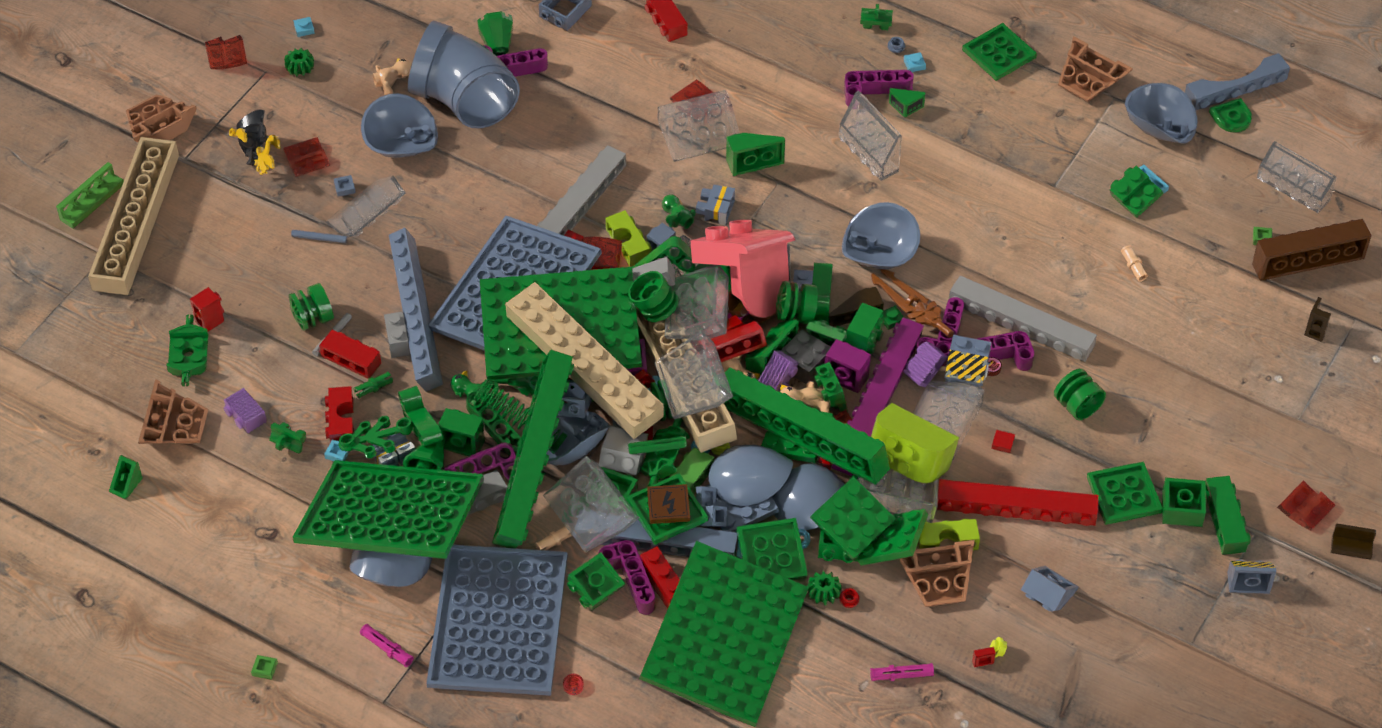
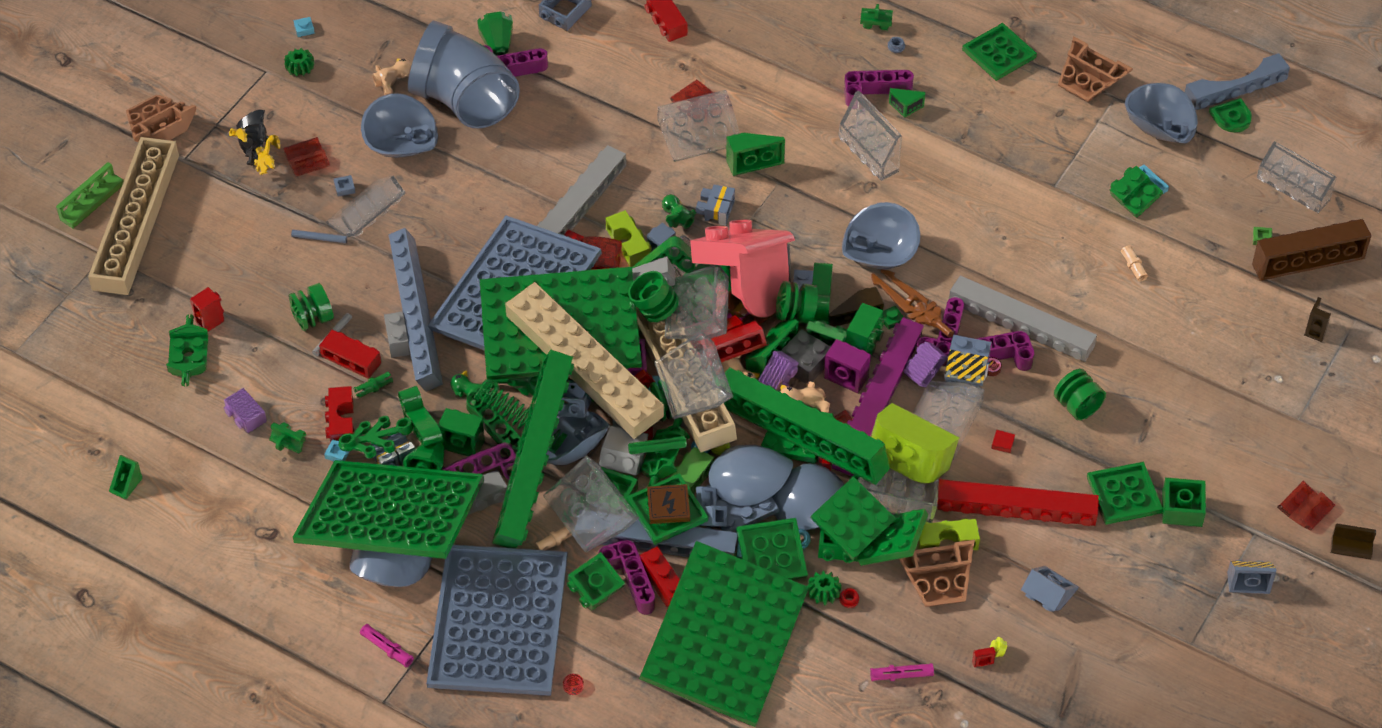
nougat wedge [138,379,208,444] -> none
clear red slope [205,35,247,69] -> none
bright green tile [251,655,278,680] -> none
green plate [814,362,848,415] -> none
medium azure plate [904,52,926,72] -> none
green brick [1205,476,1251,555] -> none

